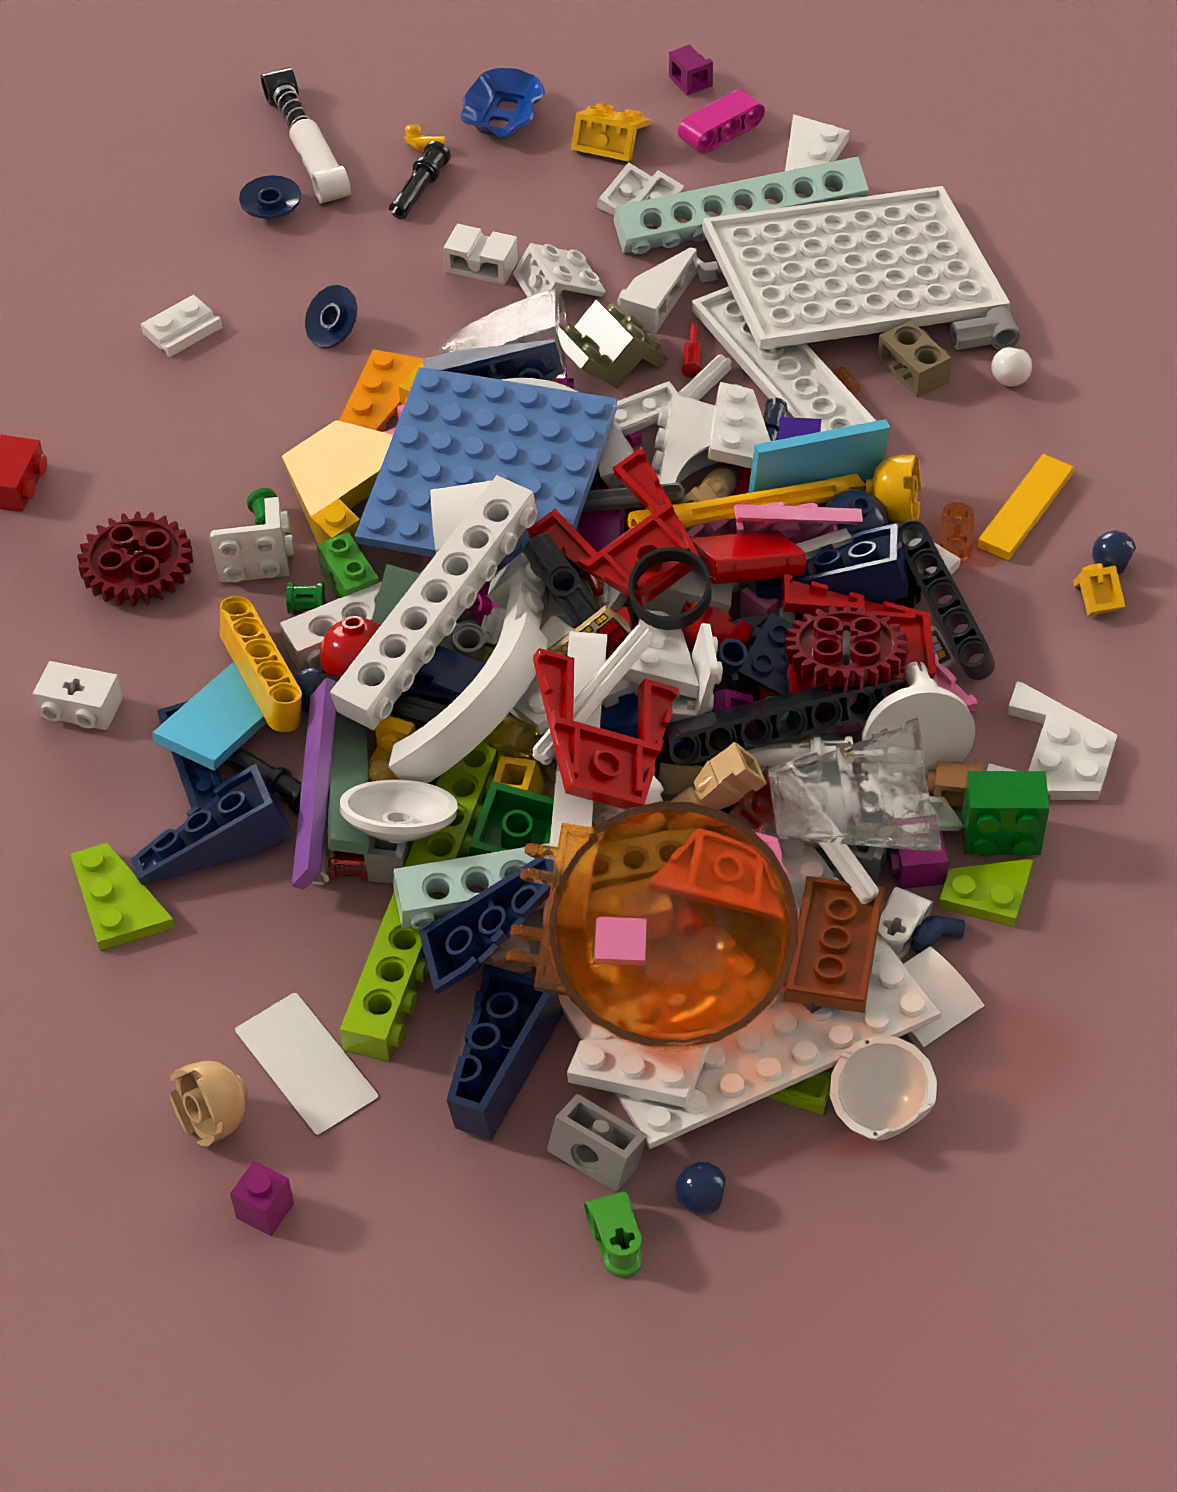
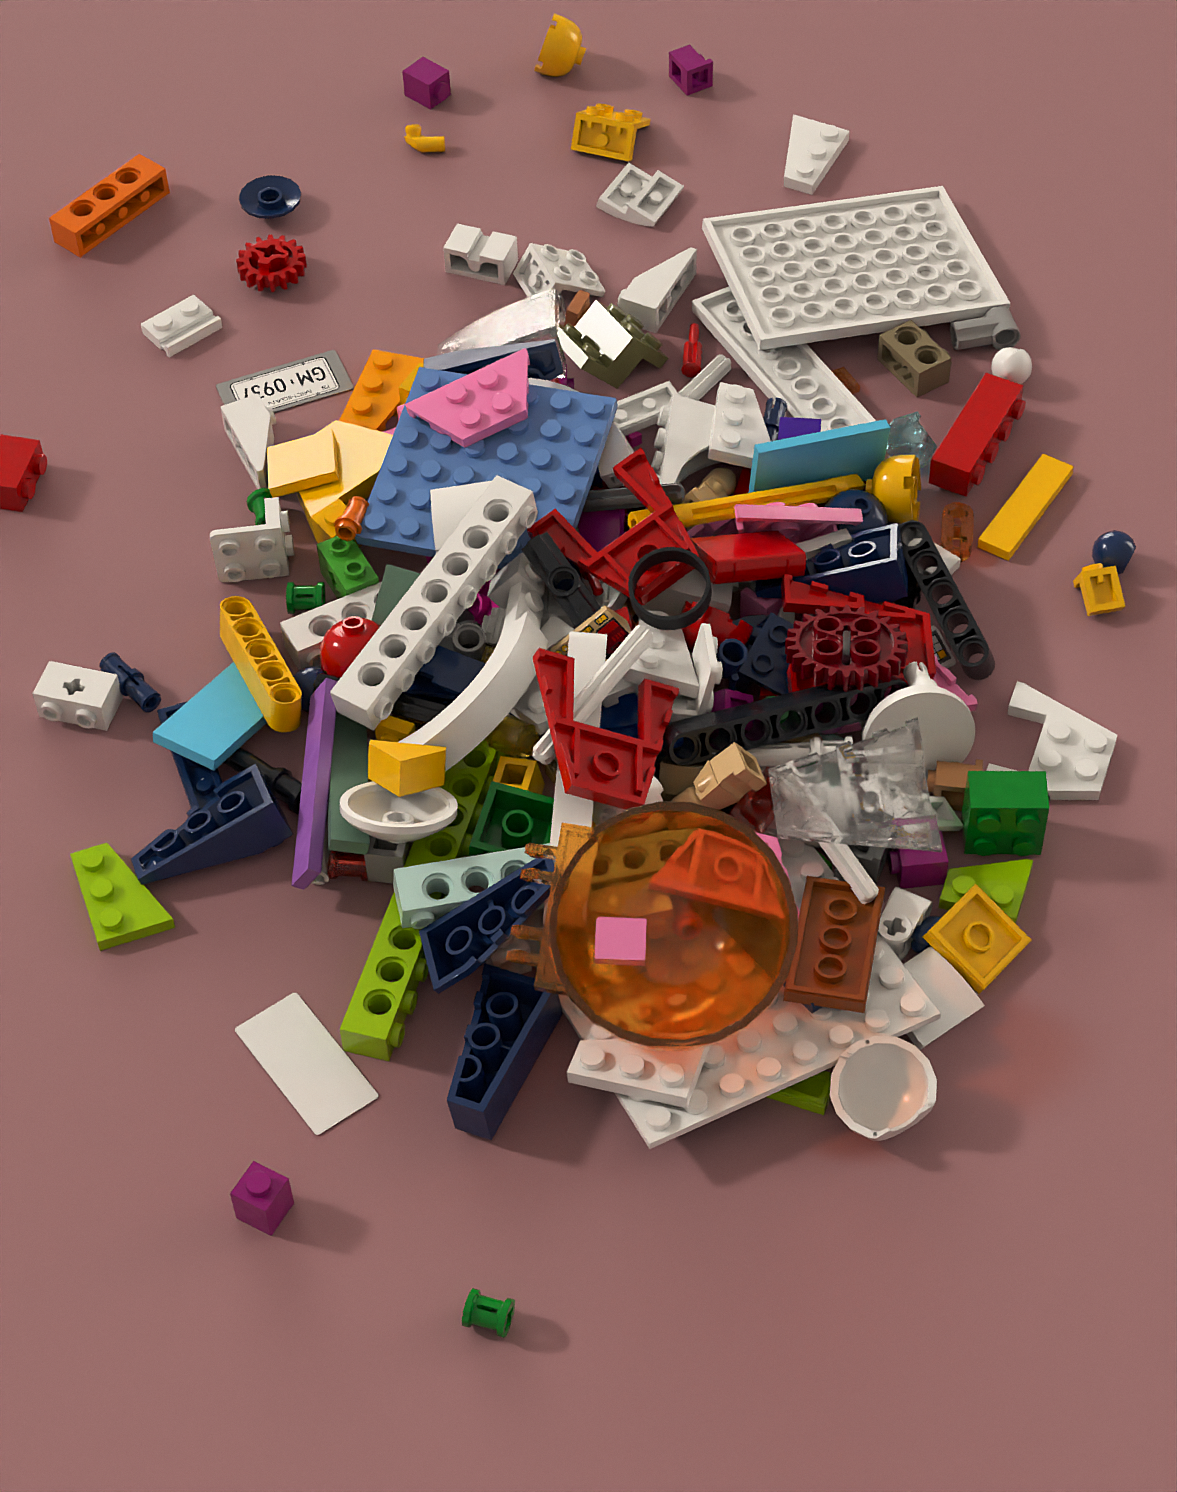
dark red gear [77,511,194,607] -> none
tan cylinder [170,1061,247,1146] -> none
white piece [260,67,351,204] -> none
dark blue dish [305,285,358,348] -> none
black pin [389,141,451,219] -> none
blue piece [461,68,545,138] -> none
light grey brick [547,1094,647,1193] -> none
bright green piece [584,1191,642,1278] -> none
light aqua brick [613,156,869,254] -> none
dark blue piece [675,1162,726,1215] -> none
dark pink beam [678,89,765,154] -> none
white hand [696,257,718,282] -> none
none -> orange brick [49,154,170,258]
none -> dark blue pin [99,652,161,713]
none -> sticker [216,350,354,412]
none -> white slope [220,394,276,489]
none -> red gear [236,234,307,292]
none -> yellow tile [267,430,339,498]
none -> orange pin [334,496,369,541]
none -> yellow slope [368,740,446,797]
none -> magenta brick [402,57,451,110]
none -> bright pink wing [405,348,530,448]
none -> green bush [462,1288,515,1338]
none -> yellow cylinder [534,13,586,77]
none -> nougat tile [564,290,590,327]
none -> clear light blue brick [886,411,938,468]
none -> yellow tile [923,884,1032,994]
none -> red brick [928,373,1026,497]

